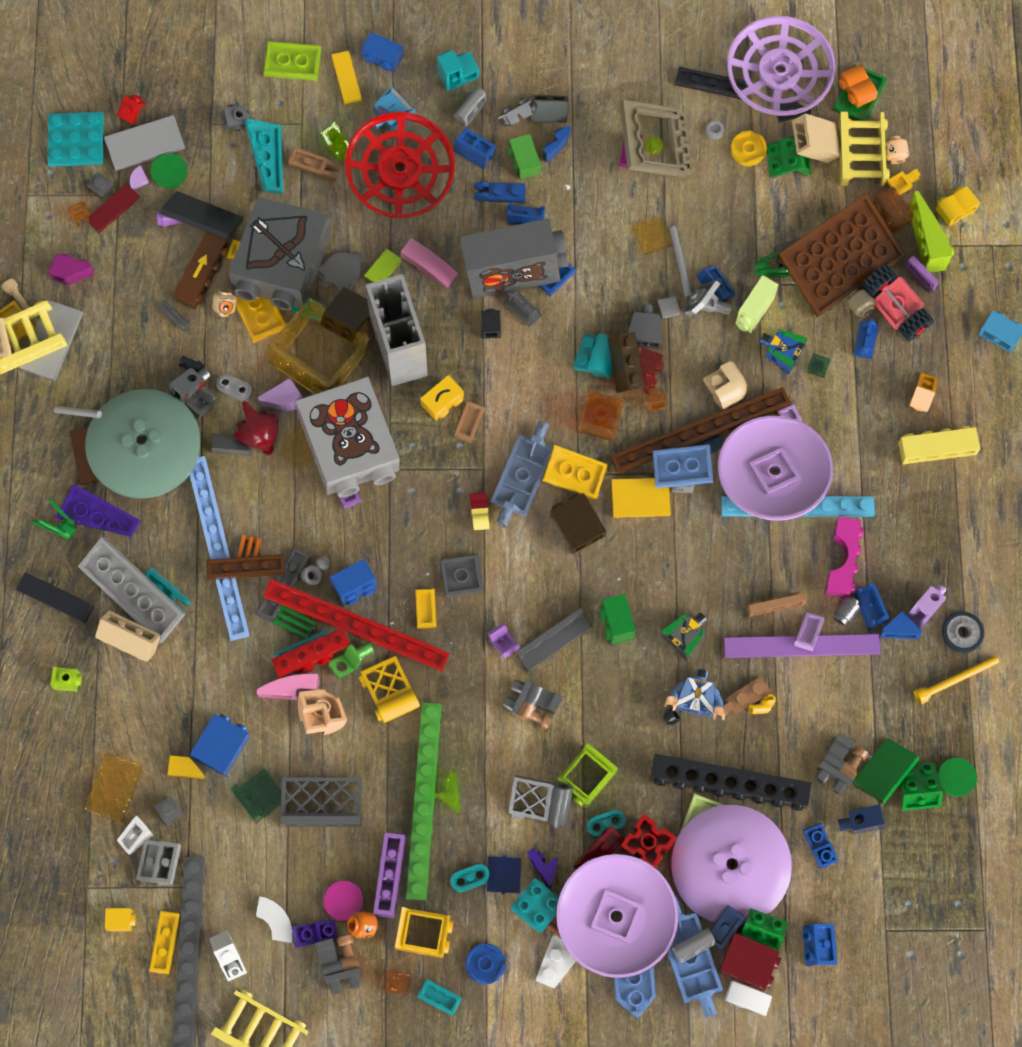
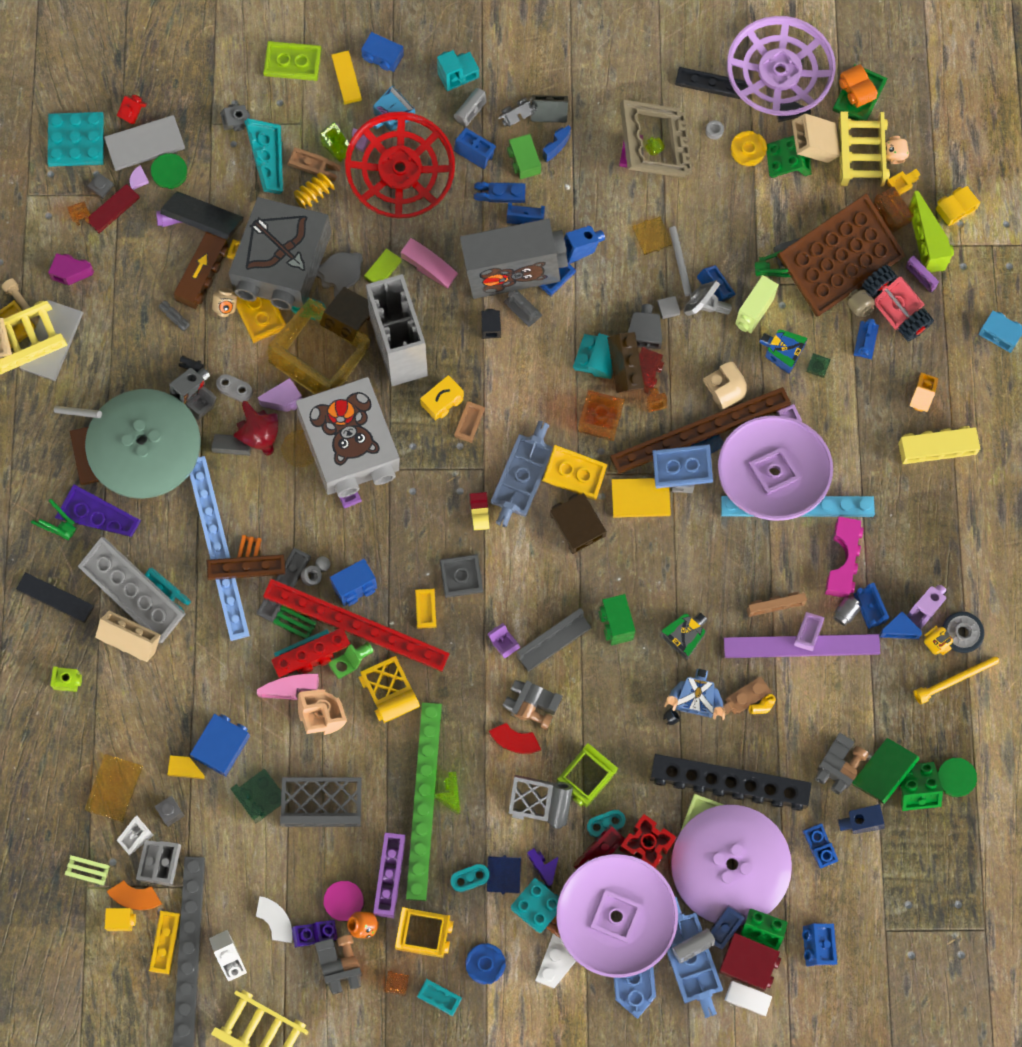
none -> yellowish green tile [65,855,110,886]
none -> orange tile [107,881,162,911]
none -> yellow piece [294,172,335,209]
none -> lavender tile [352,128,369,152]
none -> red tile [489,723,541,754]
none -> blue torso [564,226,605,264]
none -> yellow head [924,626,953,656]

